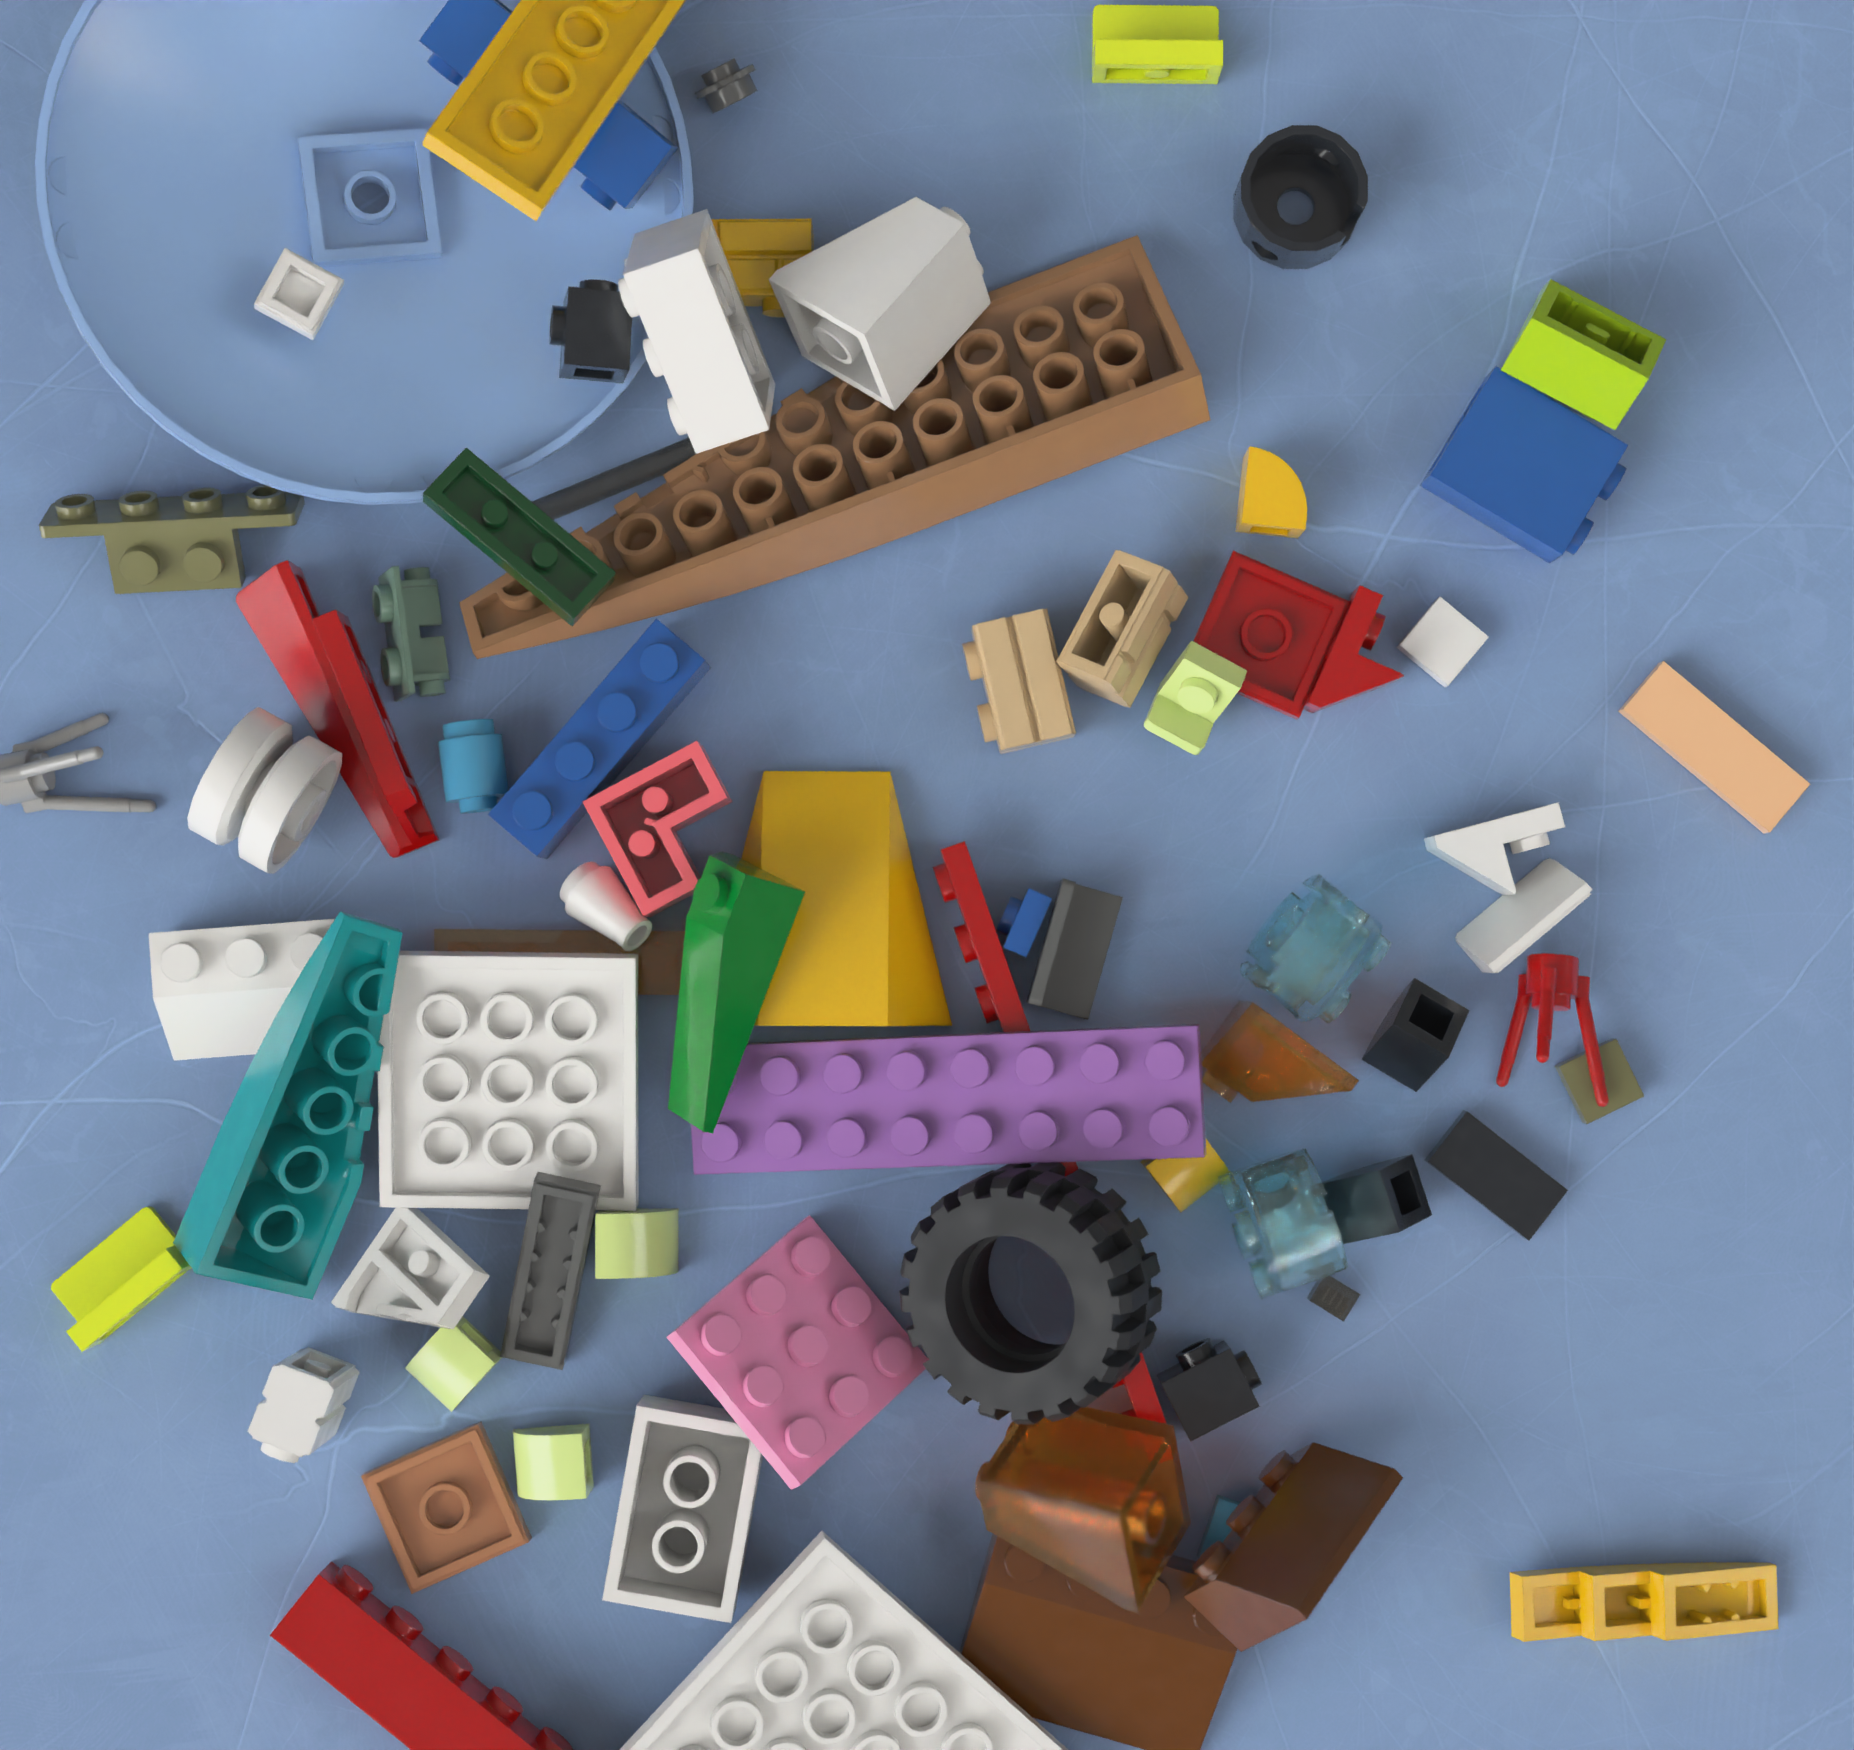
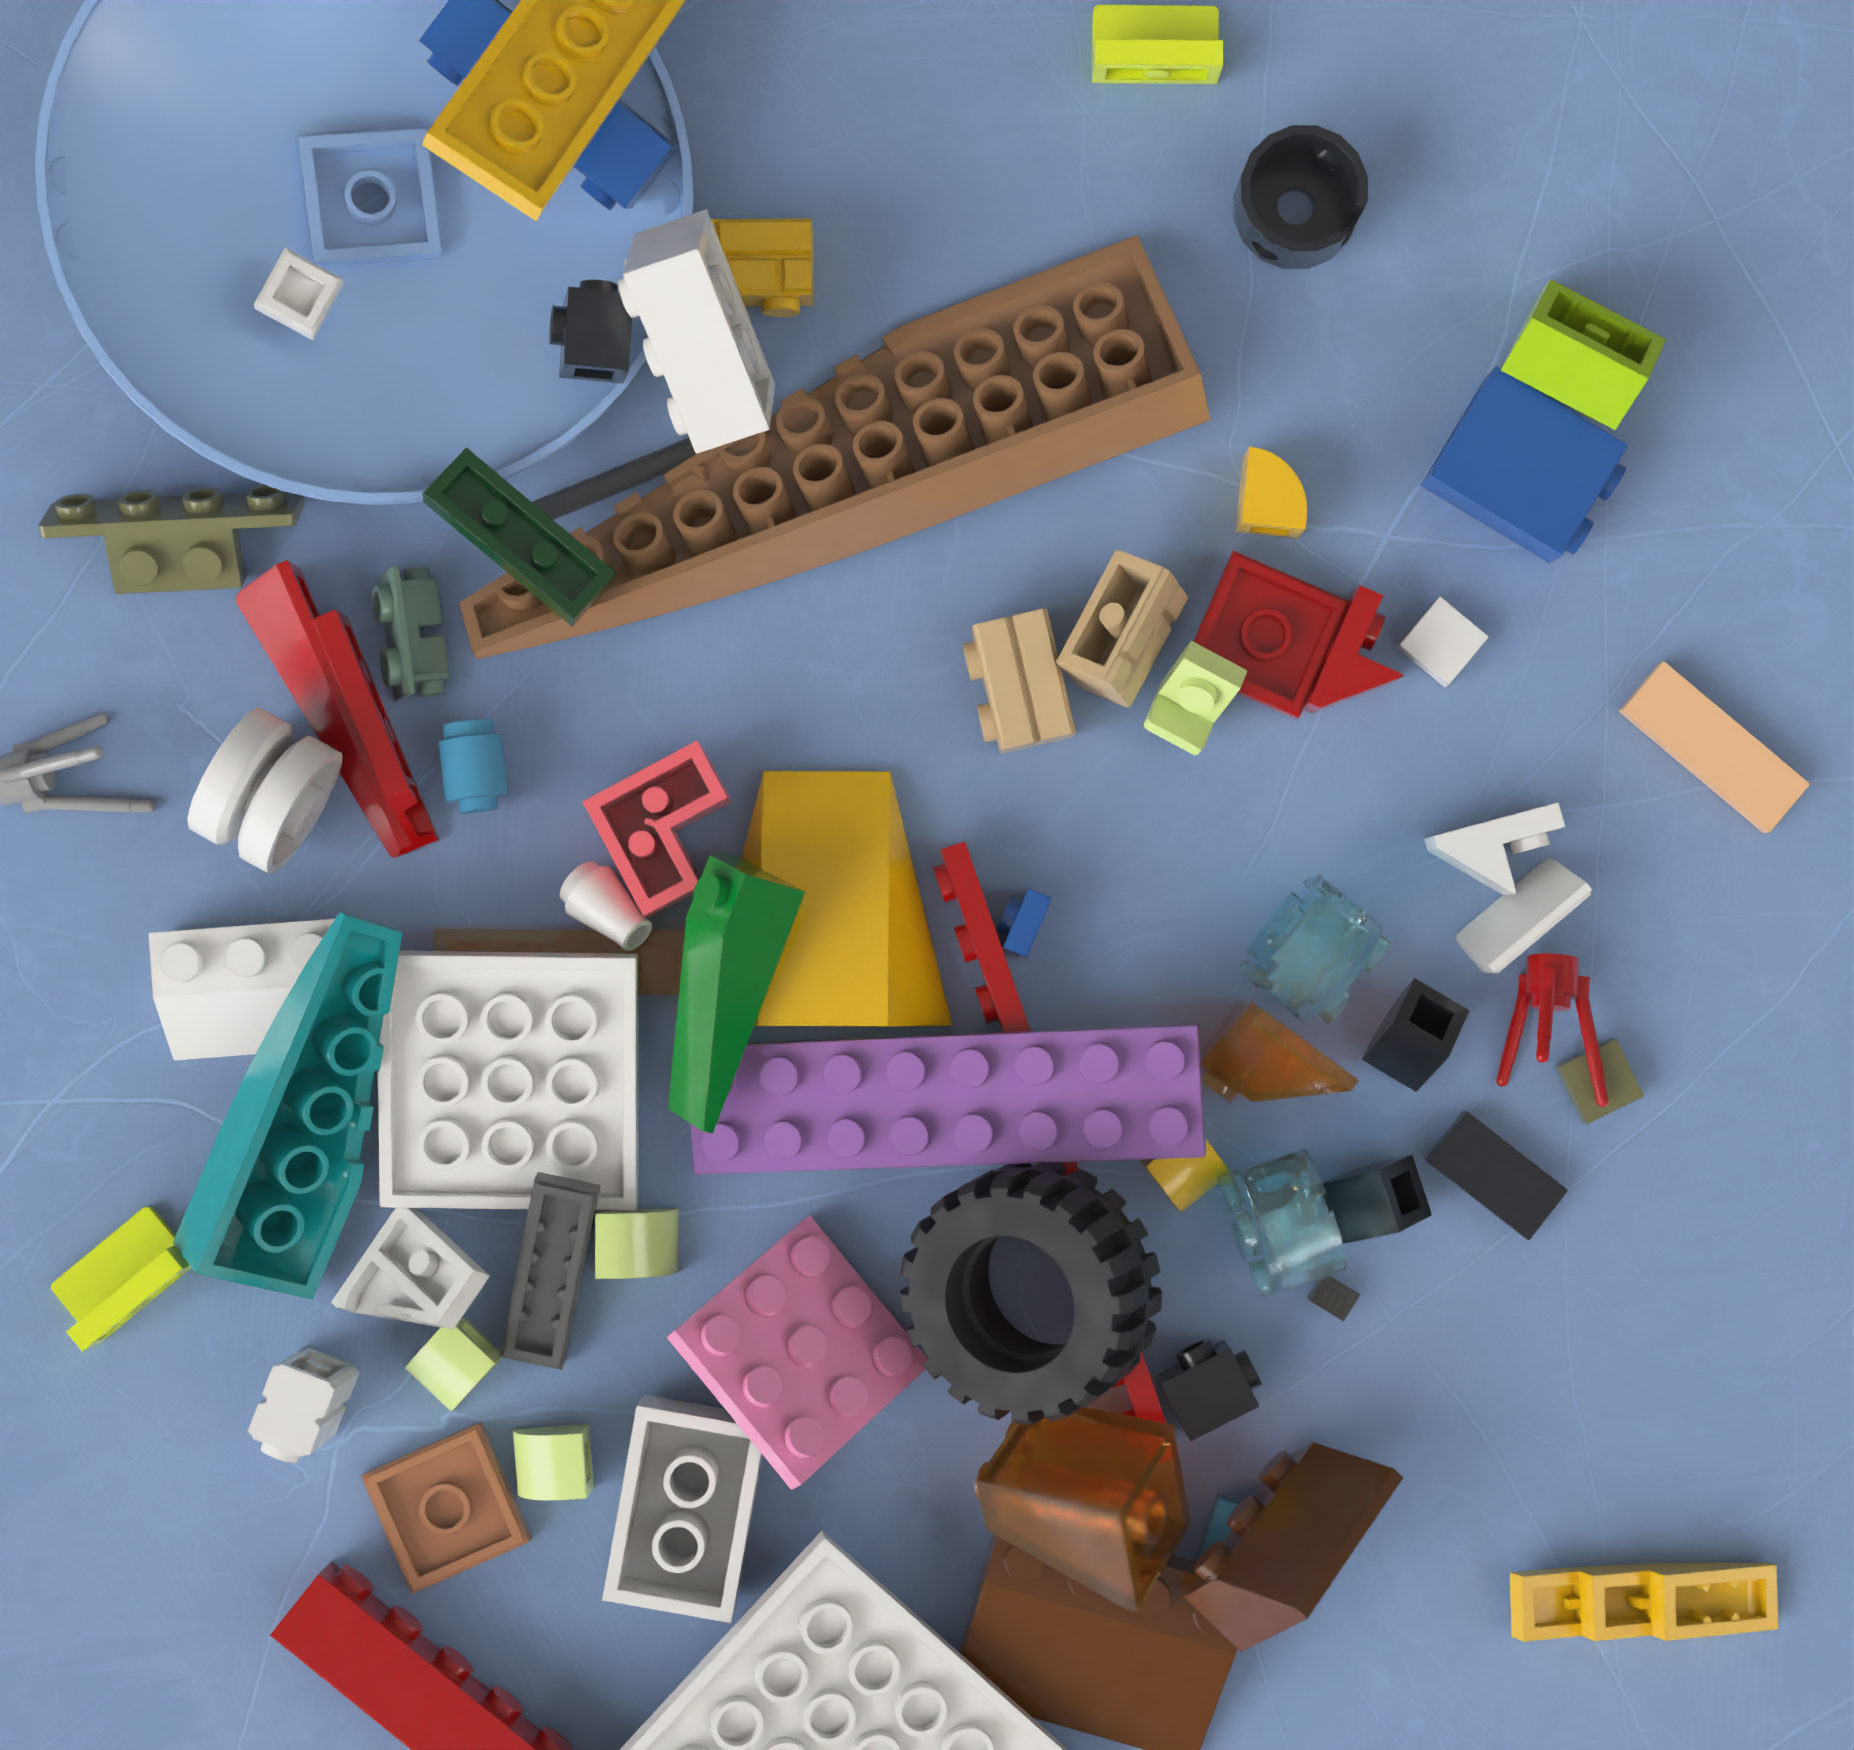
blue brick [488,618,711,859] -> none
dark grey plate [695,58,757,113] -> none
white slope [769,197,991,411] -> none
dark grey panel [1026,878,1123,1020] -> none

